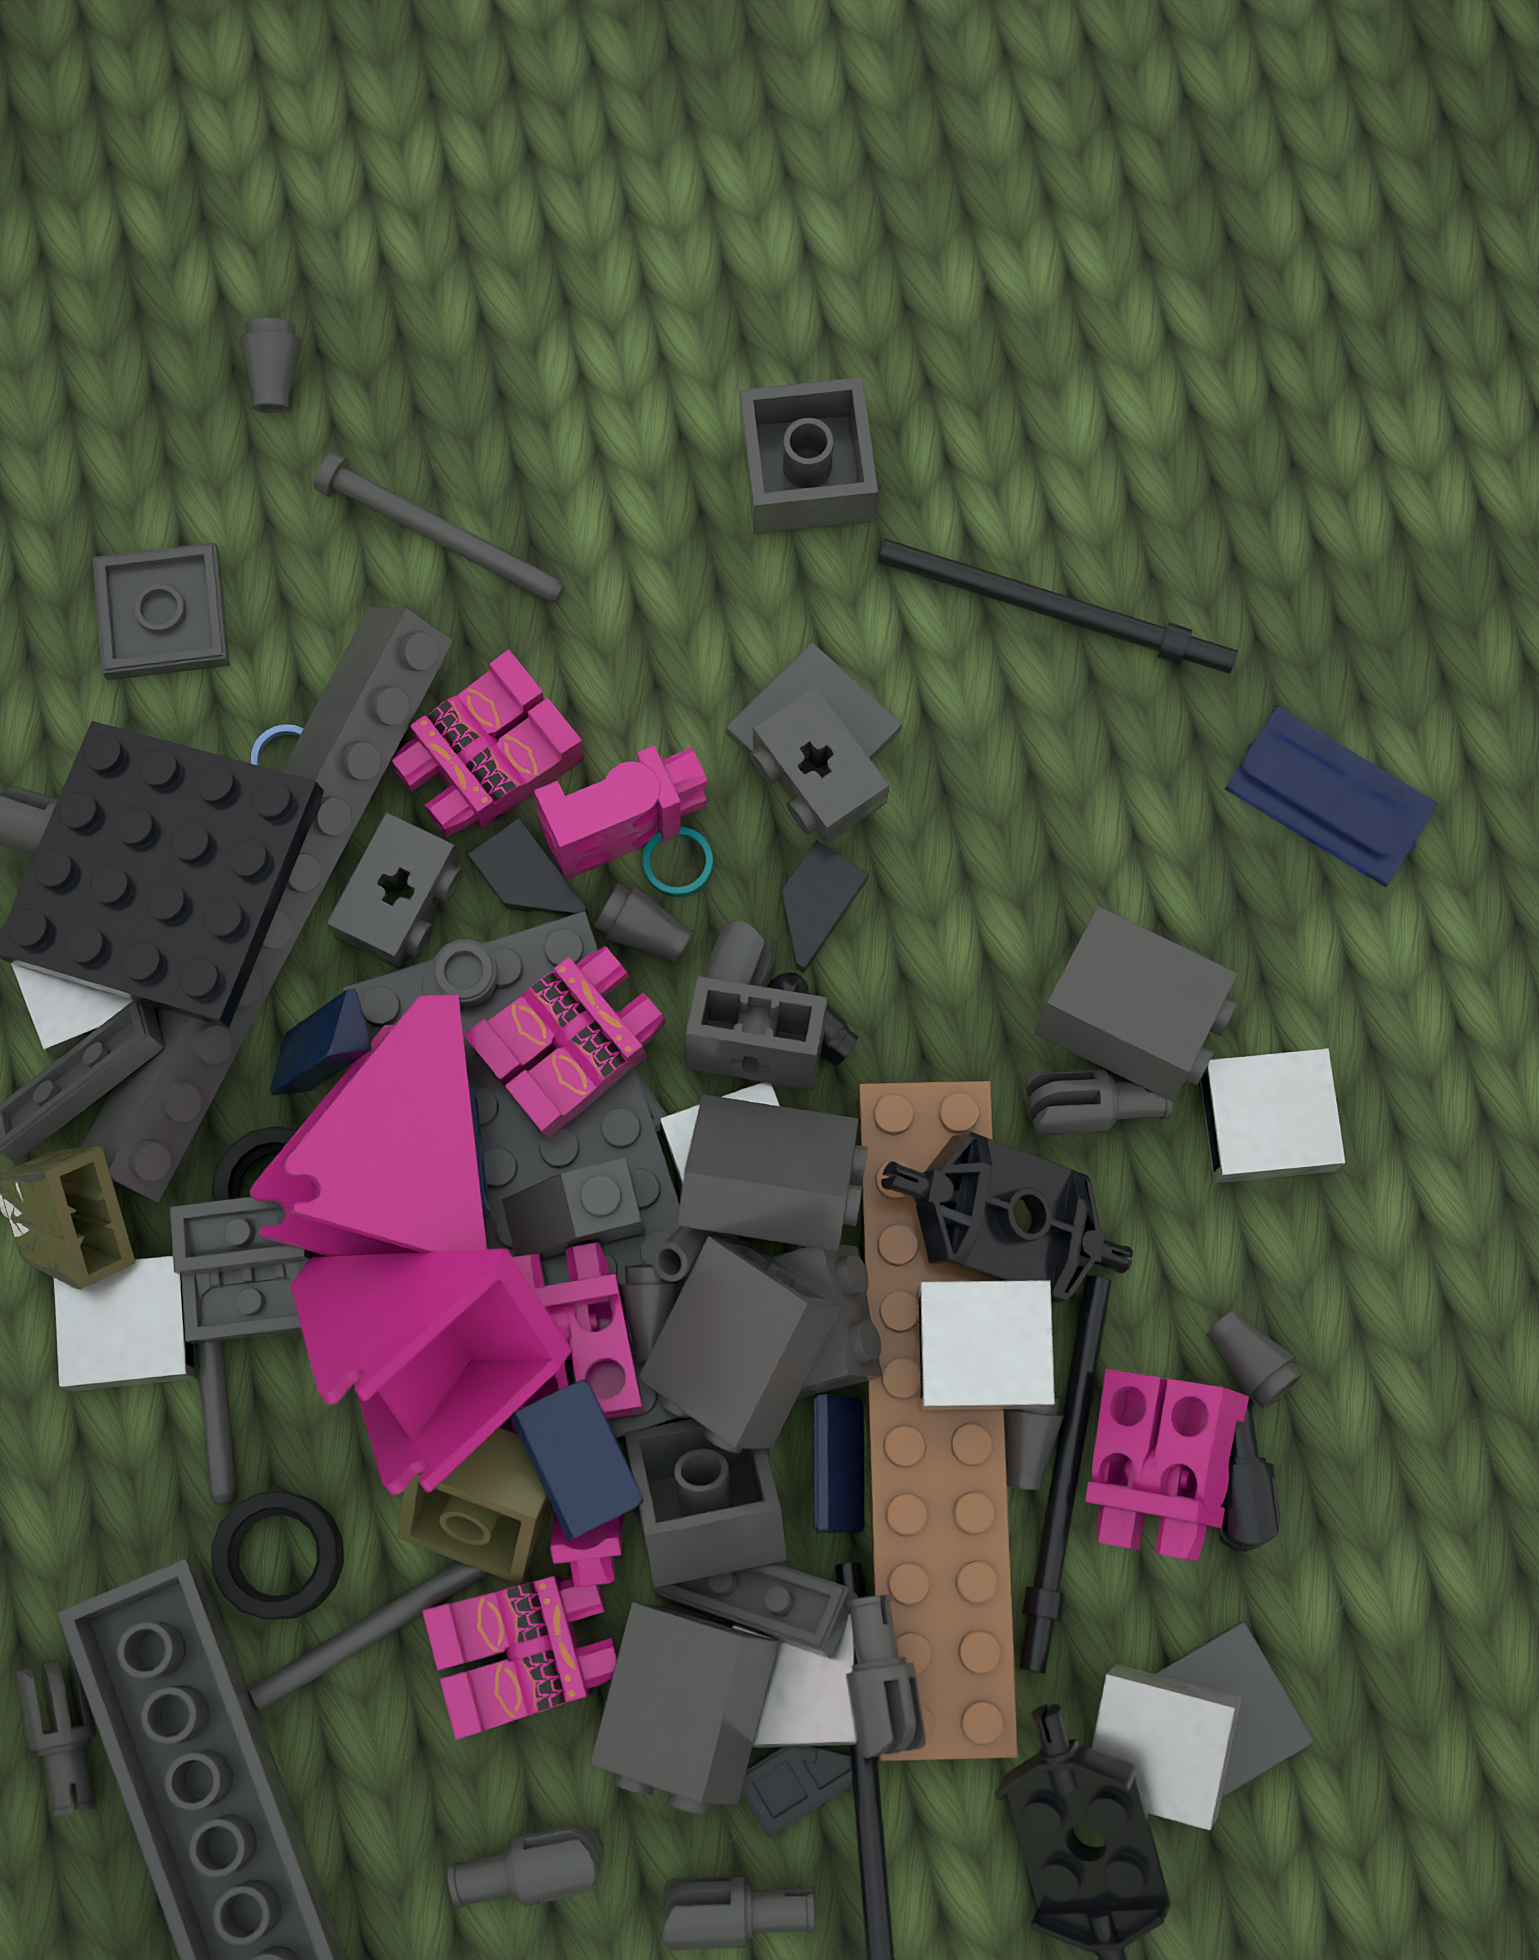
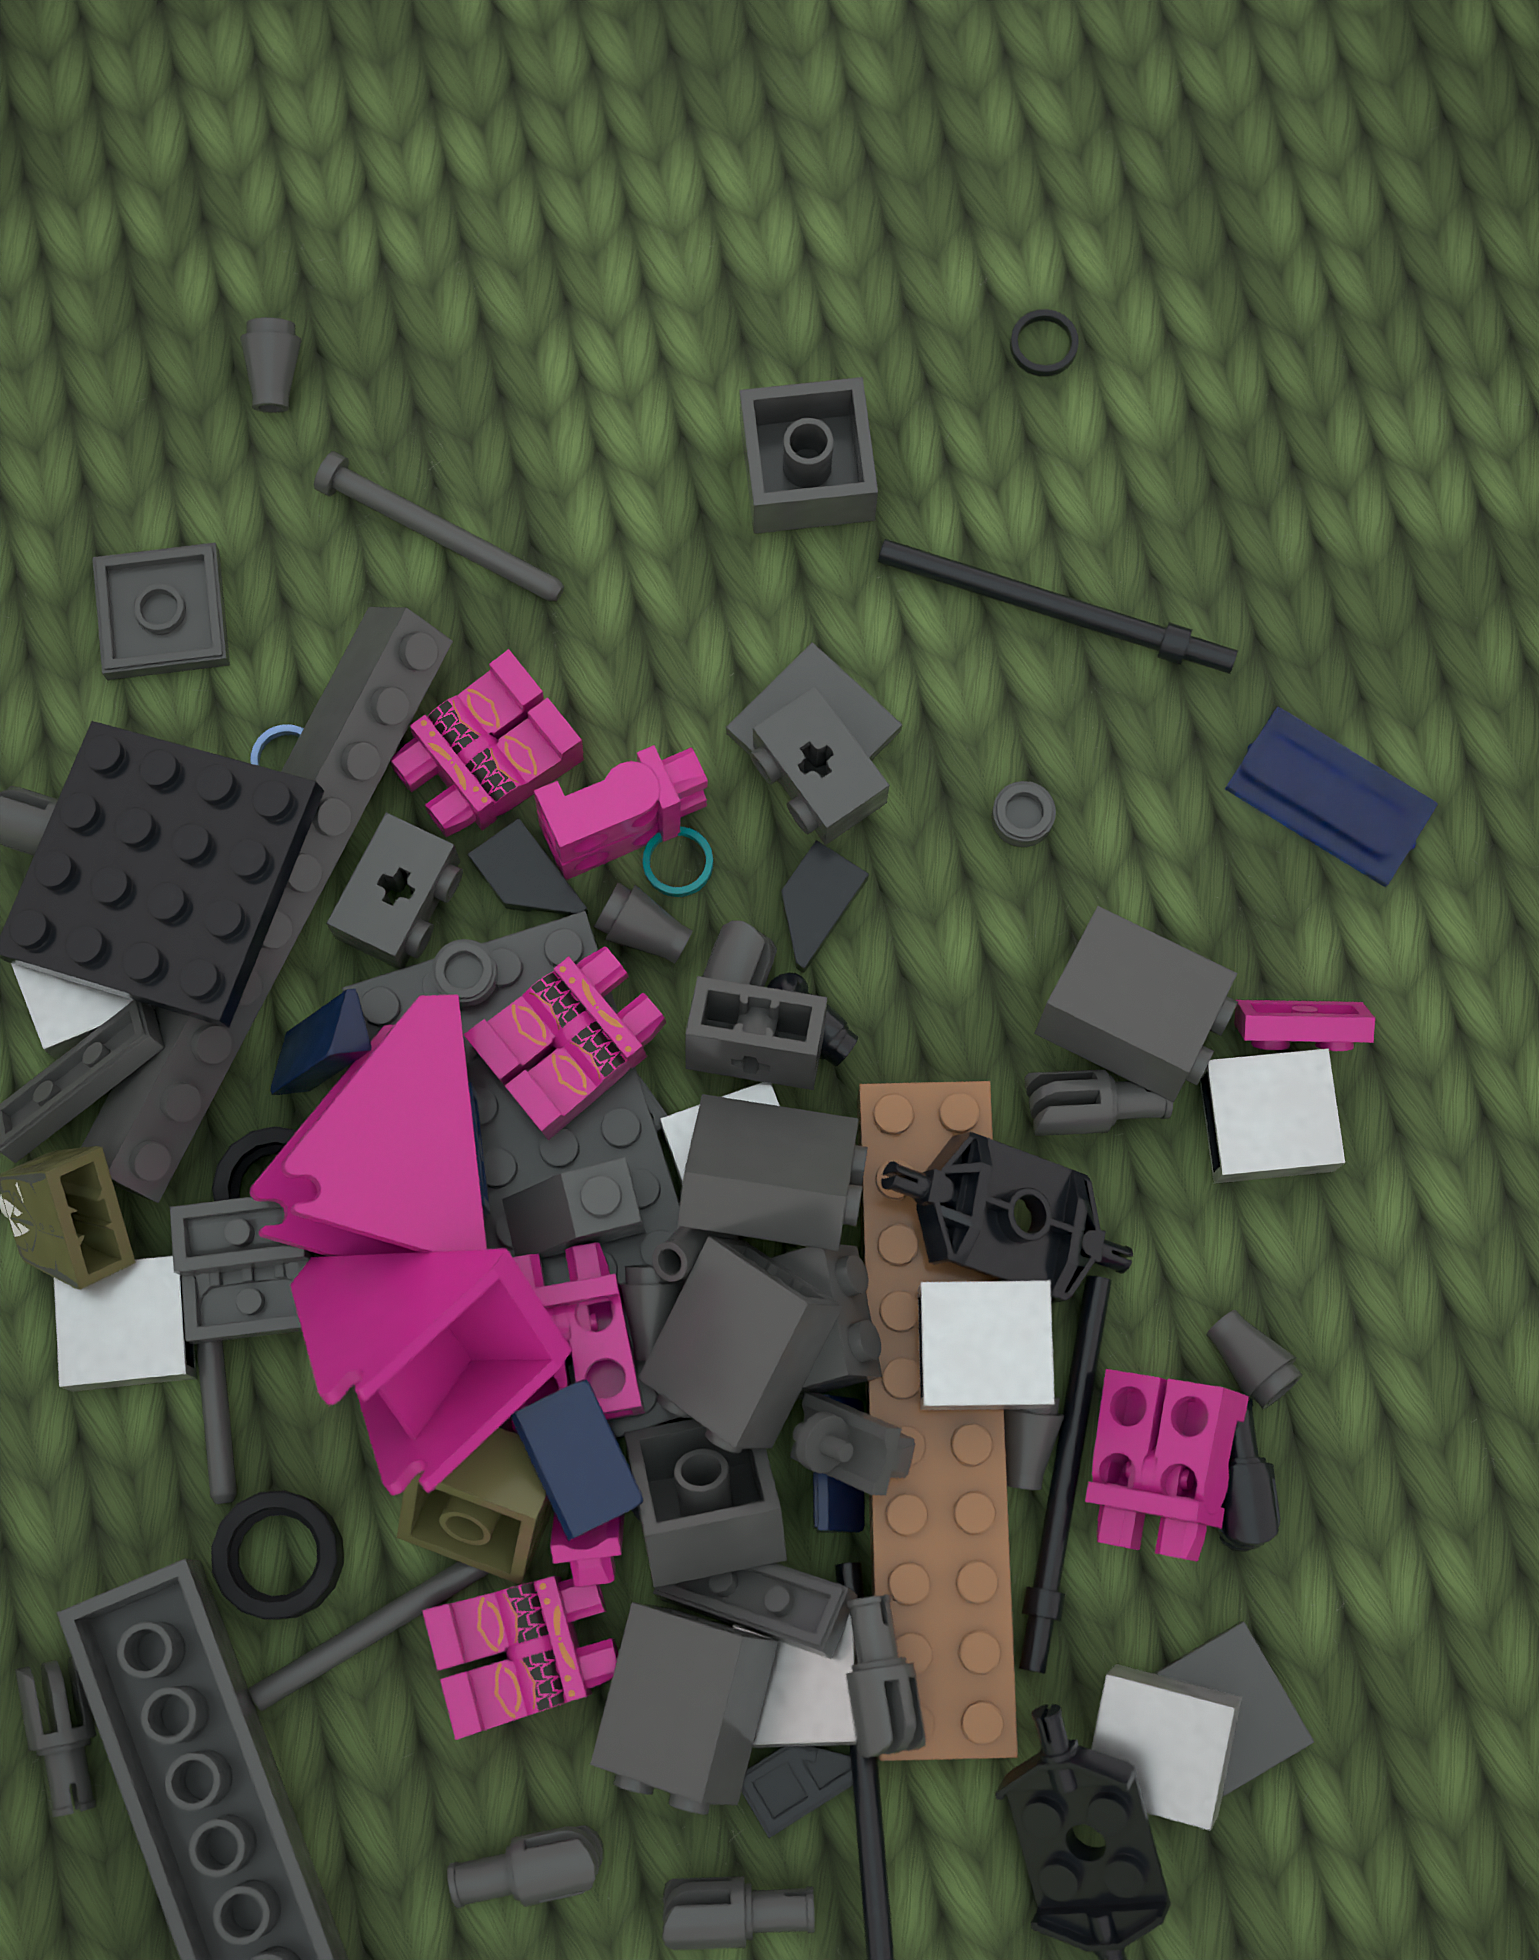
none -> dark grey hips [790,1393,915,1496]
none -> dark grey tile [991,781,1056,847]
none -> black piece [1010,309,1079,377]
none -> dark pink plate [1234,1000,1375,1051]

